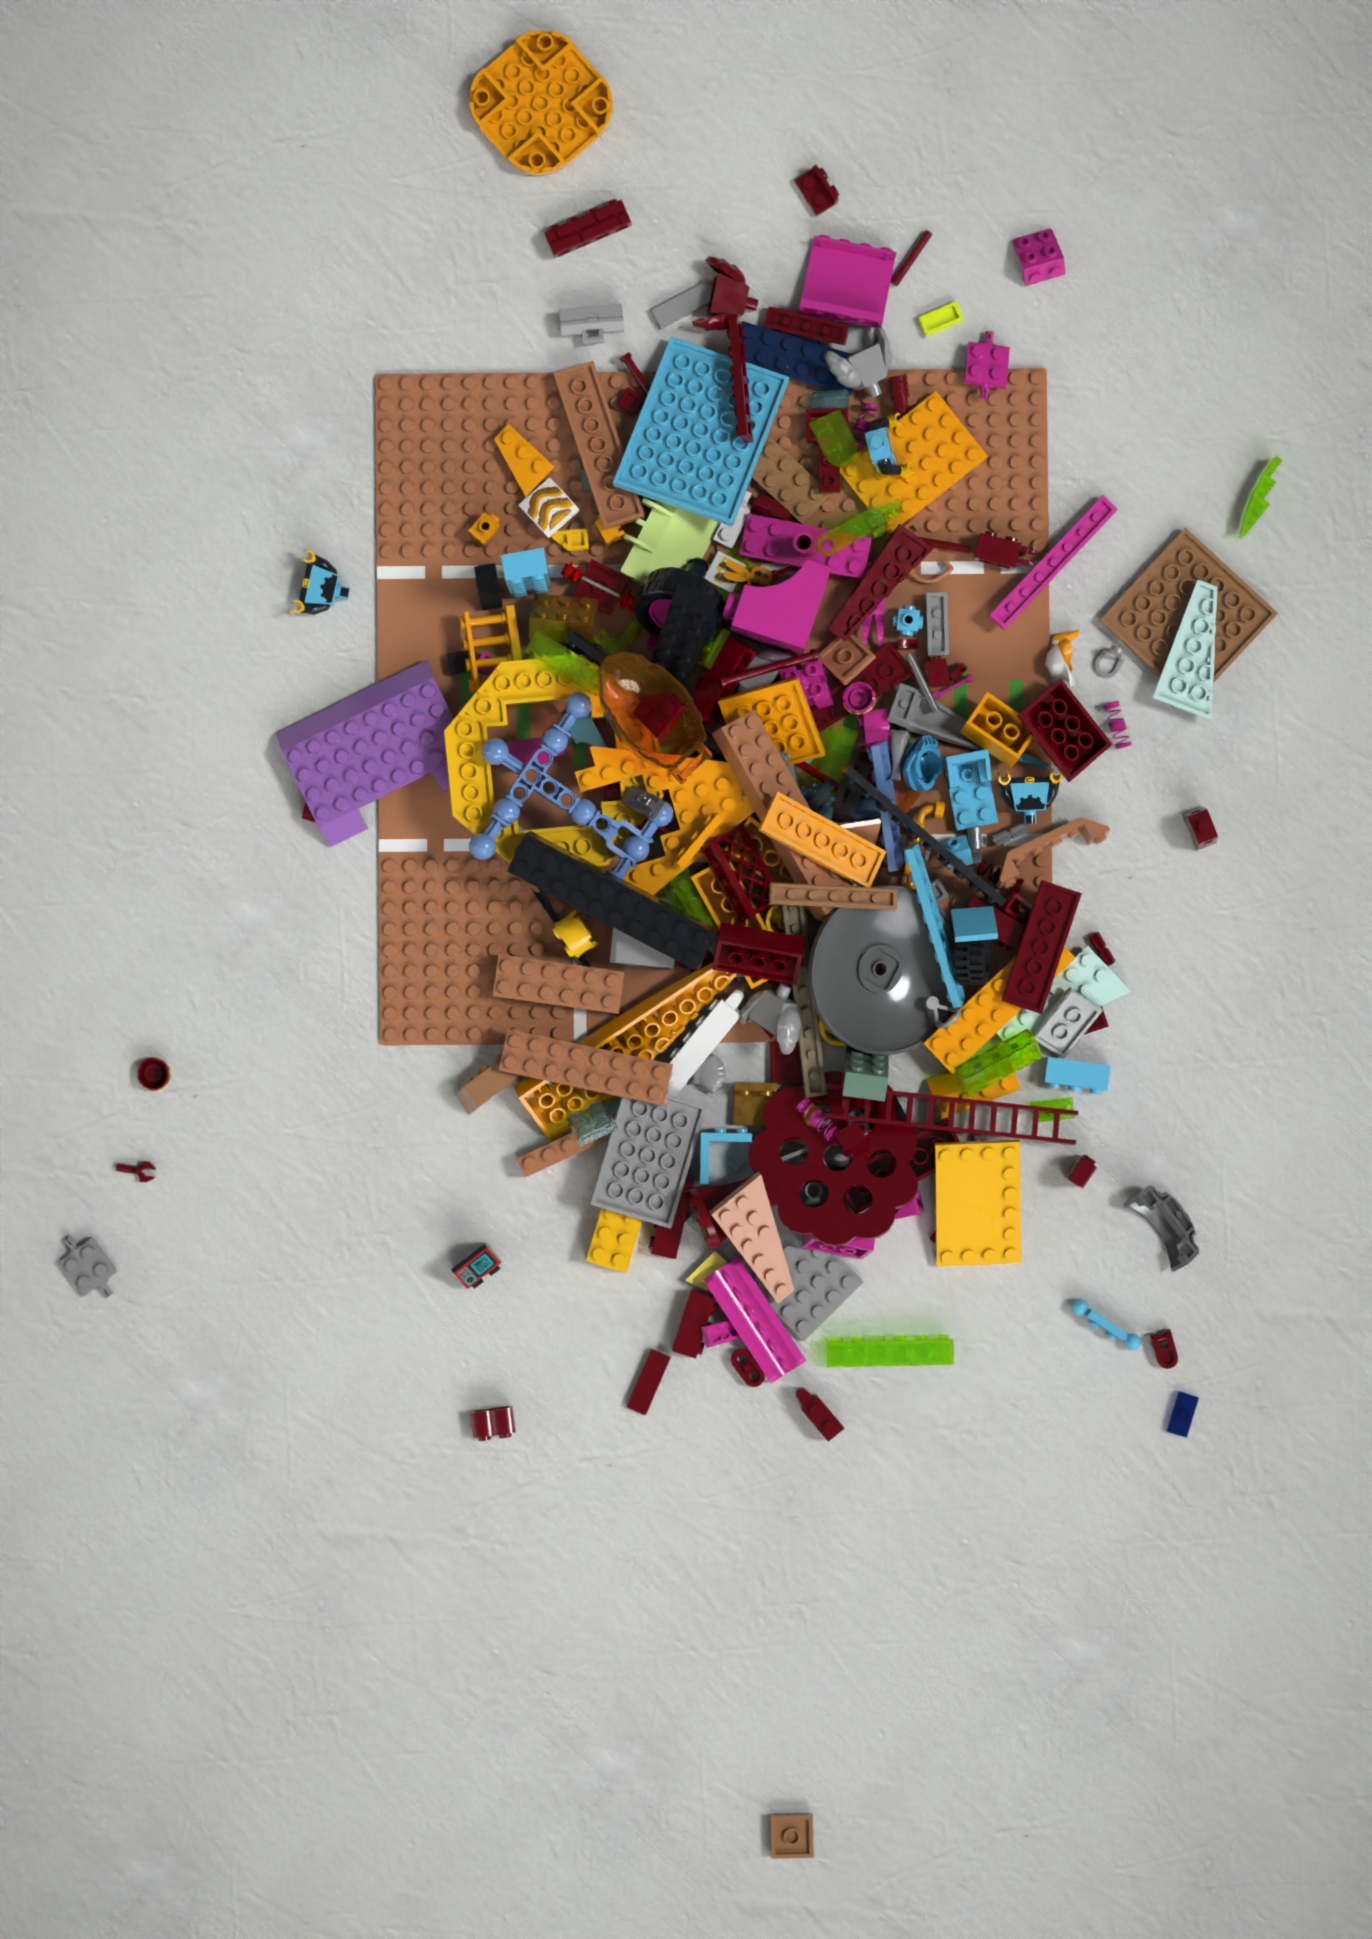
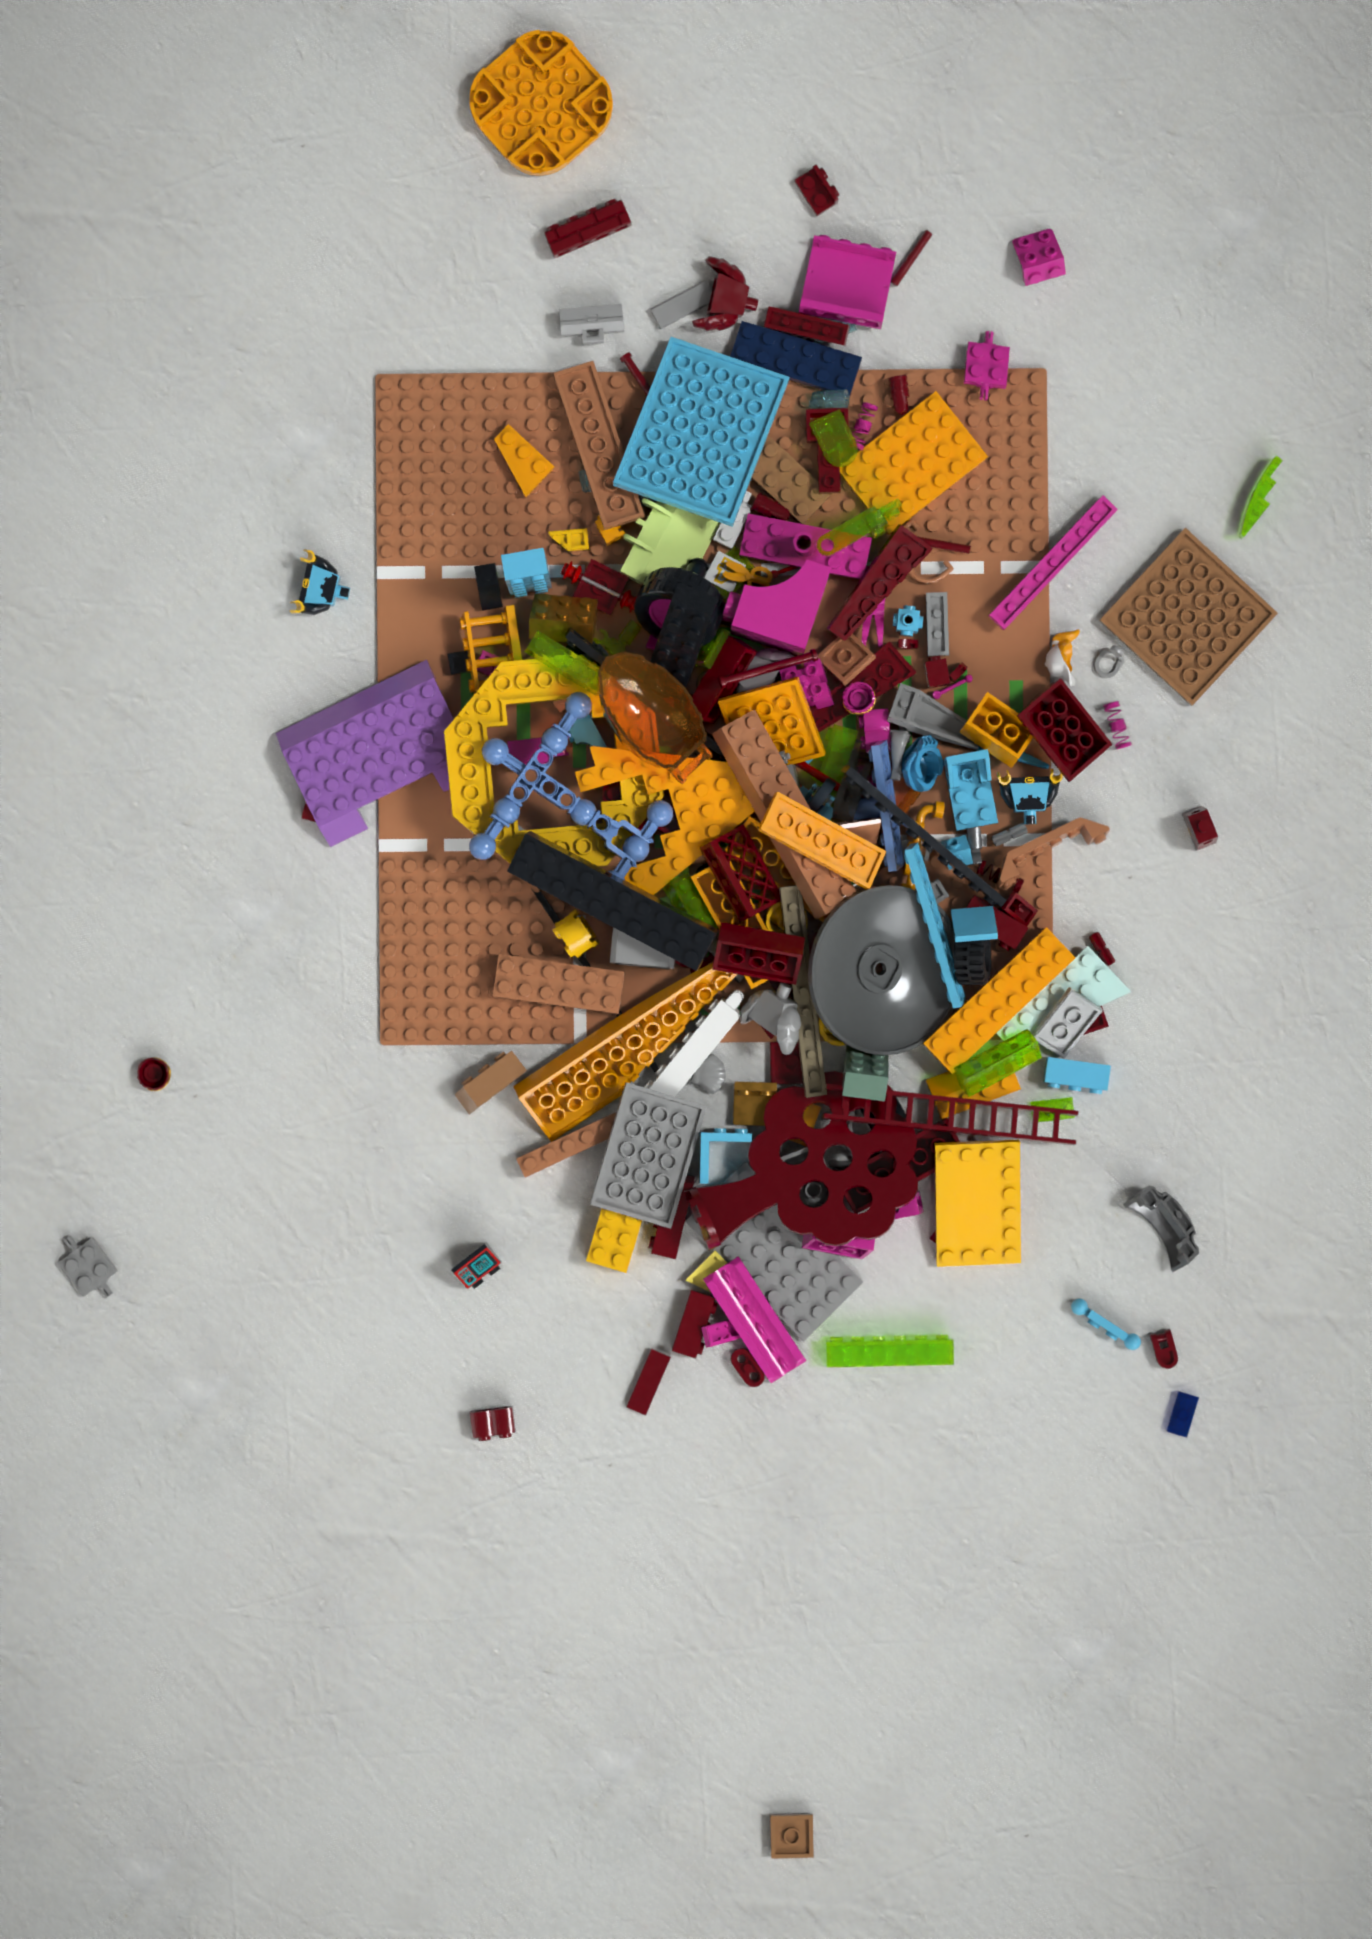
dark red bar [116,1161,156,1183] -> none
light orange brick [468,512,501,546] -> none
nougat plate [499,1029,674,1106] -> none
slope [518,477,580,538] -> none
clear light blue plate [566,1101,618,1147] -> none
dark red tile [617,387,646,417] -> none
flat silver plate [621,785,665,820] -> none
dark red plate [633,692,687,740] -> none
light orange plate [675,813,724,868] -> none
wing [709,1172,794,1303] -> none
dark red plate [726,317,753,444] -> none
medium nougat tile [769,883,897,911] -> none
dark red hinge [795,1387,845,1442] -> none
dark pink piece [796,1098,840,1141] -> none
light grey torso [825,327,892,398] -> none
dark red brick [834,1121,869,1156] -> none
torso [865,413,915,478] -> none
flat silver bar [905,653,940,713] -> none
neon yellow tile [917,301,965,337] -> none
light grey piece [925,996,961,1029] -> none
dark red hinge [973,531,1037,570] -> none
dark red tile [1001,880,1082,1014] -> none
dark red brick [1064,1154,1097,1189] -> none
light aqua wing [1152,580,1217,721] -> none

